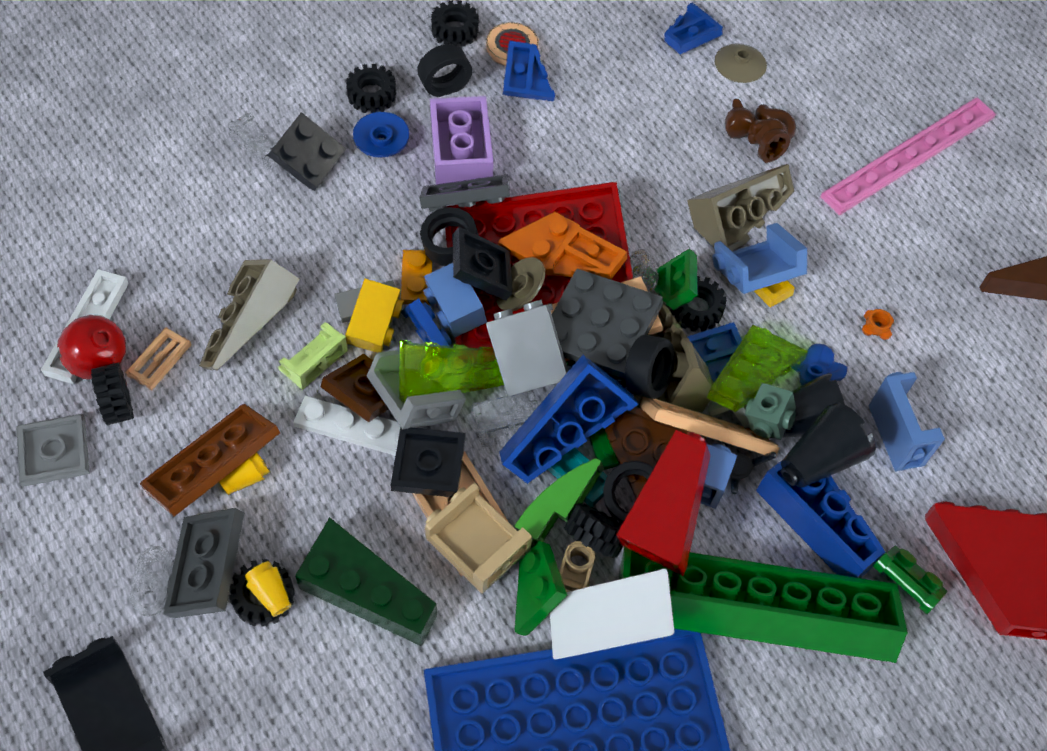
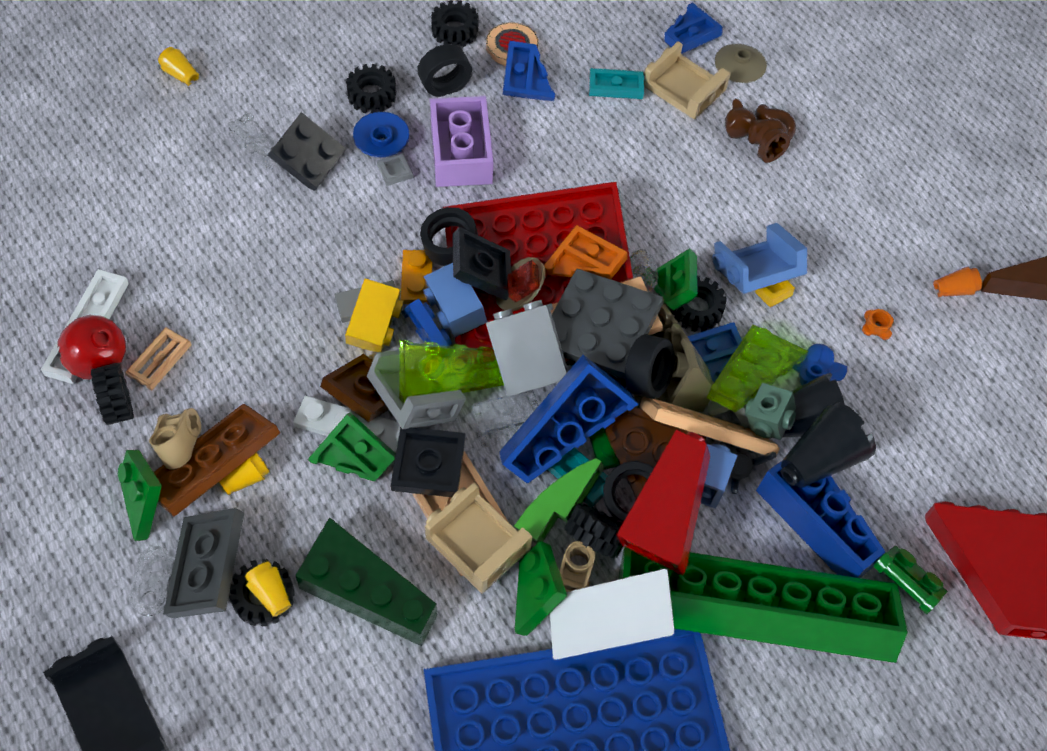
light grey tile [16,414,90,487] -> none
wedge [199,259,300,371] -> none
yellowish green hinge [278,322,348,390] -> none
dark grey plate [419,174,510,212] -> none
orange wing [498,212,580,265] -> none
dark tan wedge [687,164,794,251] -> none
bright pink tile [821,97,996,216] -> none
medium blue panel [869,372,945,472] -> none
none -> green wing [118,450,162,541]
none -> tan piece [149,408,201,470]
none -> yellow cone [158,47,199,86]
none -> green wing [307,412,396,482]
none -> light grey tile [377,153,414,186]
none -> clear red tile [507,260,540,302]
none -> teal plate [589,68,644,99]
none -> tan panel [644,41,731,120]
none -> orange cone [934,267,982,297]

